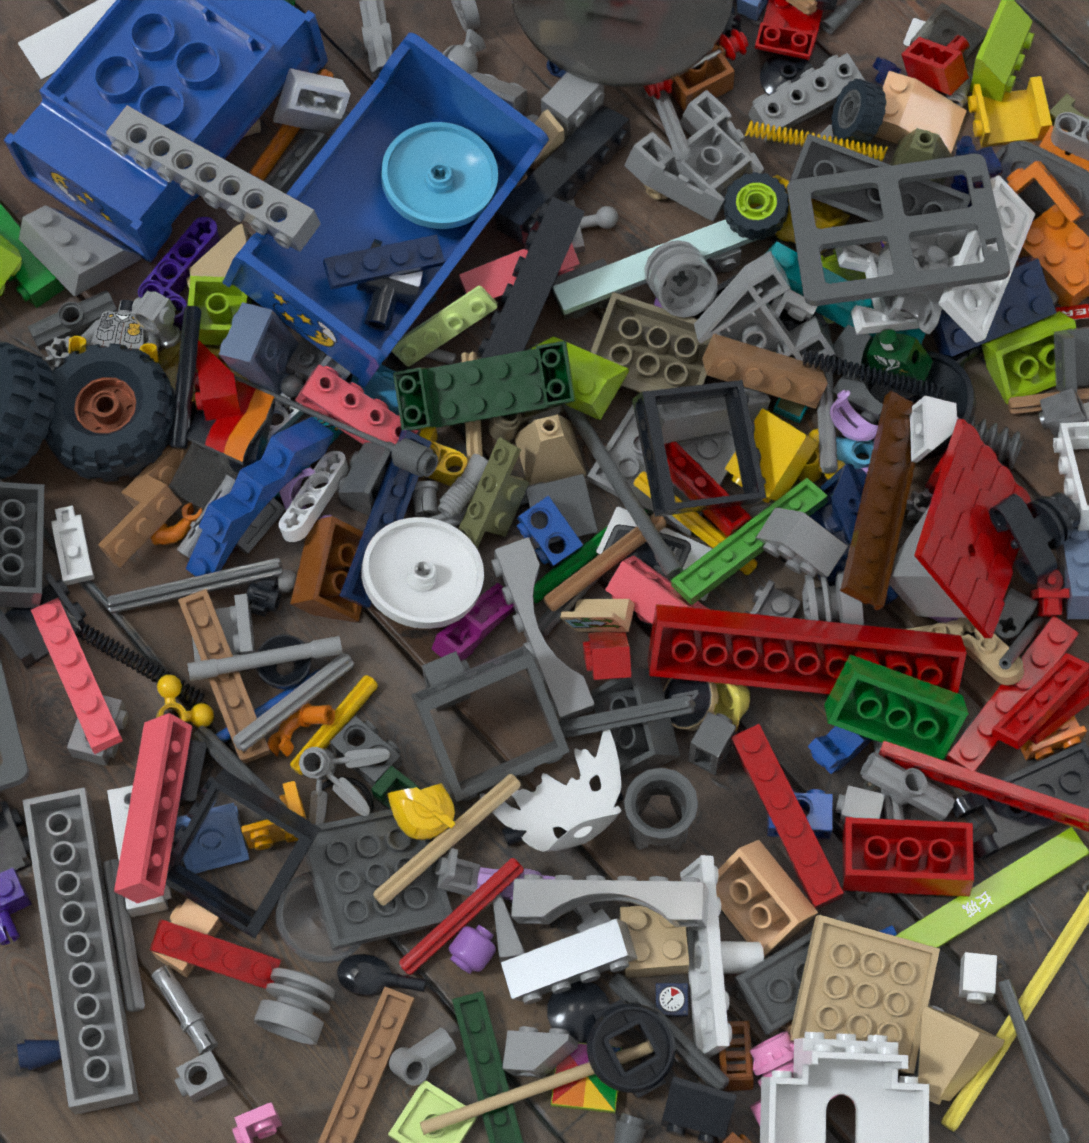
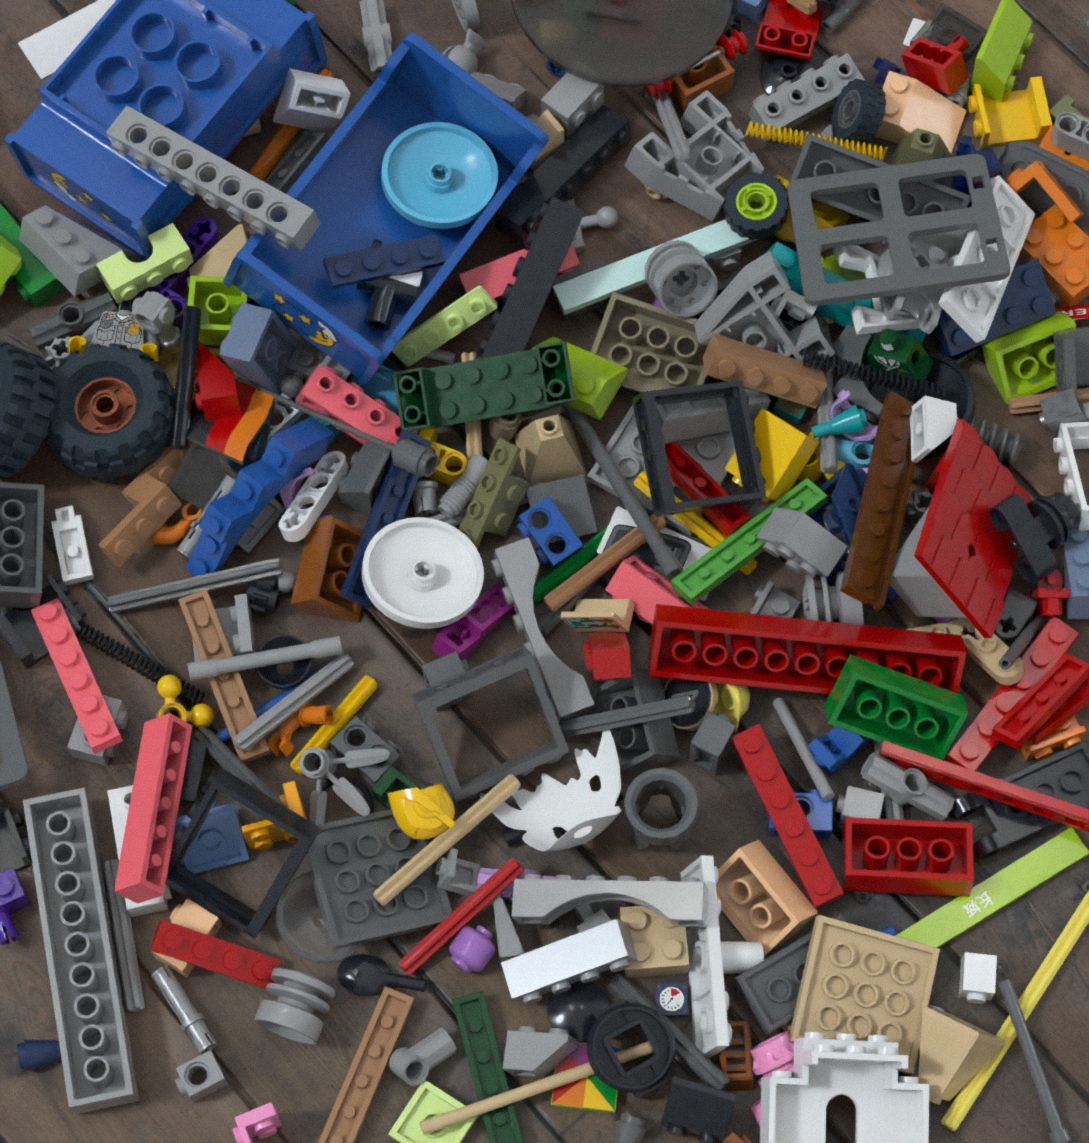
none -> yellowish green arch [96,223,194,304]
none -> light grey bar [773,698,834,801]
none -> teal cone [811,404,868,438]

